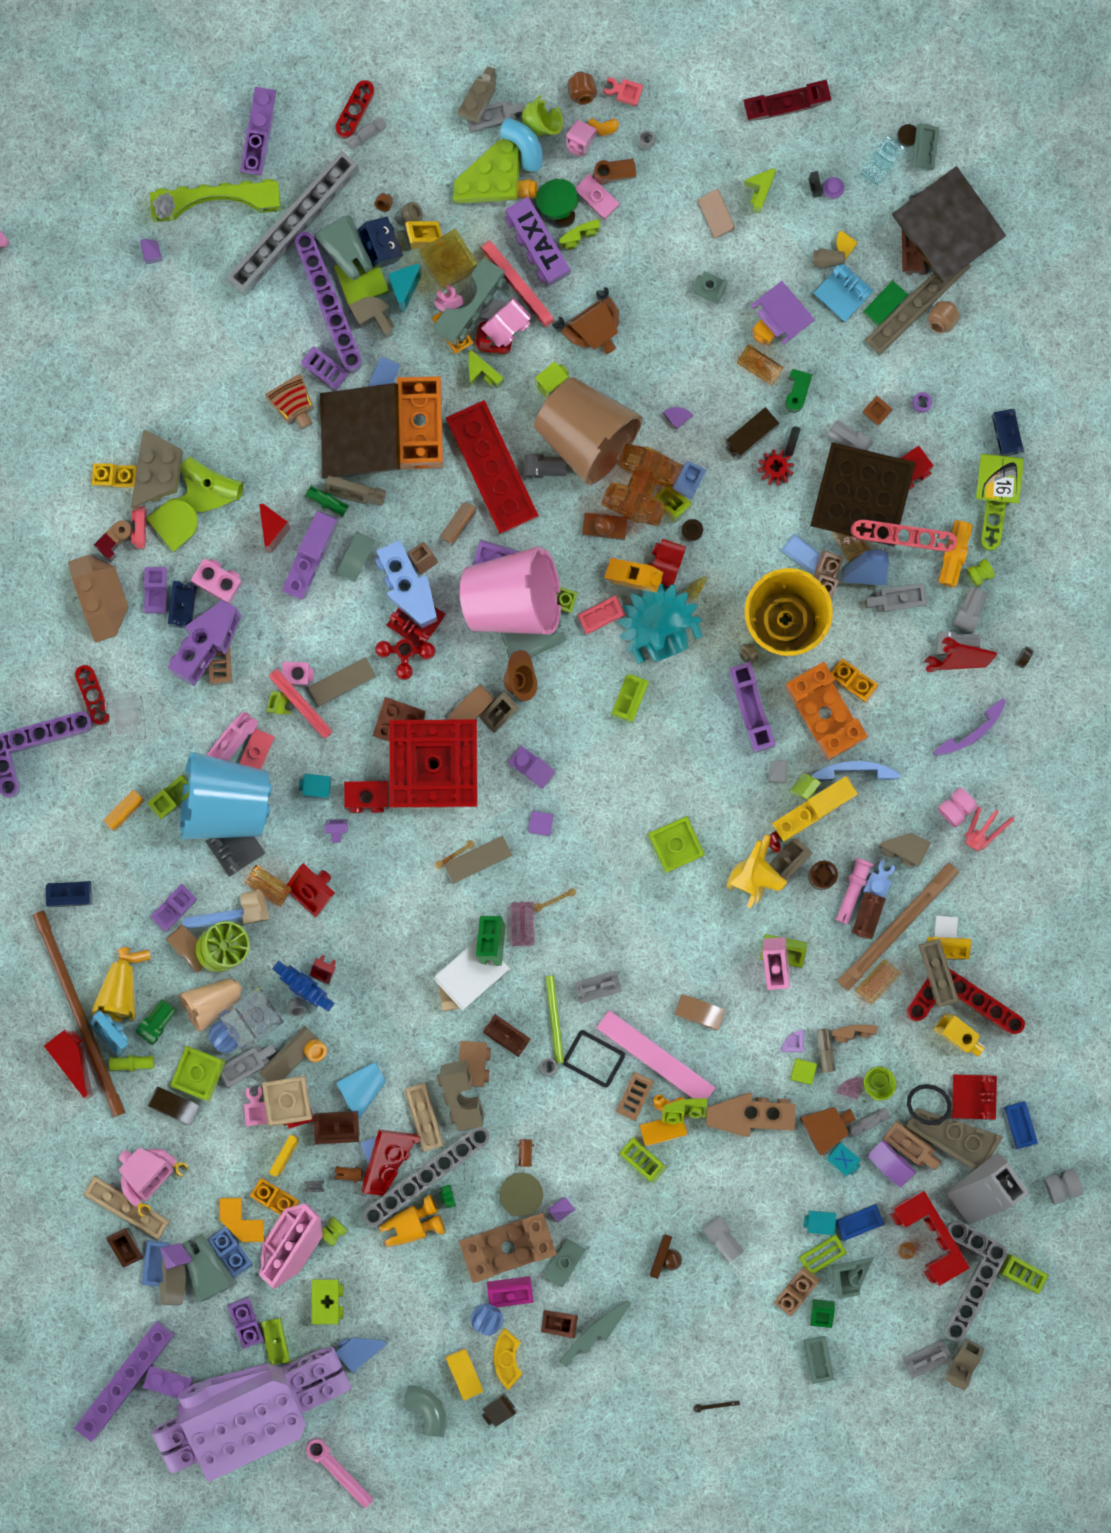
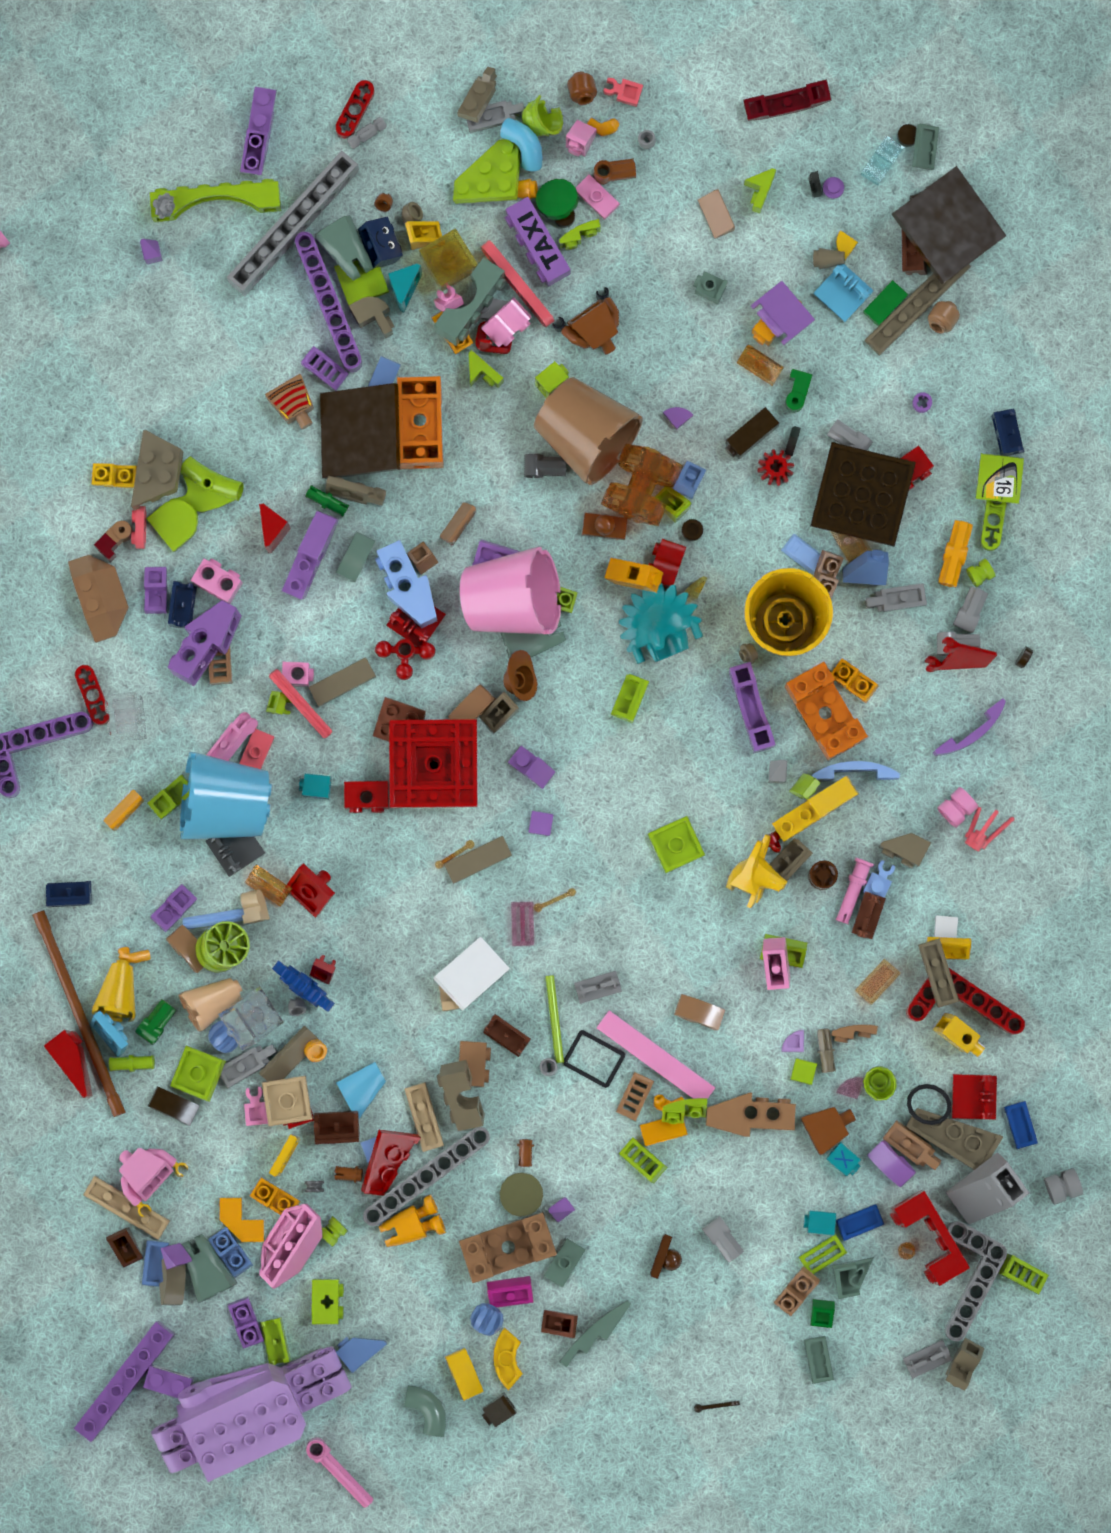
medium lavender tile [325,819,348,843] -> none
green plate [439,1184,456,1208] -> none
red plate [445,400,539,535] -> none
green hinge [476,916,506,966] -> none
coral plate [578,595,626,635] -> none
medium nougat piece [837,862,960,991] -> none
light grey axle [849,1108,890,1137] -> none
coral beam [851,520,957,552] -> none
dark orange tile [862,395,893,427] -> none

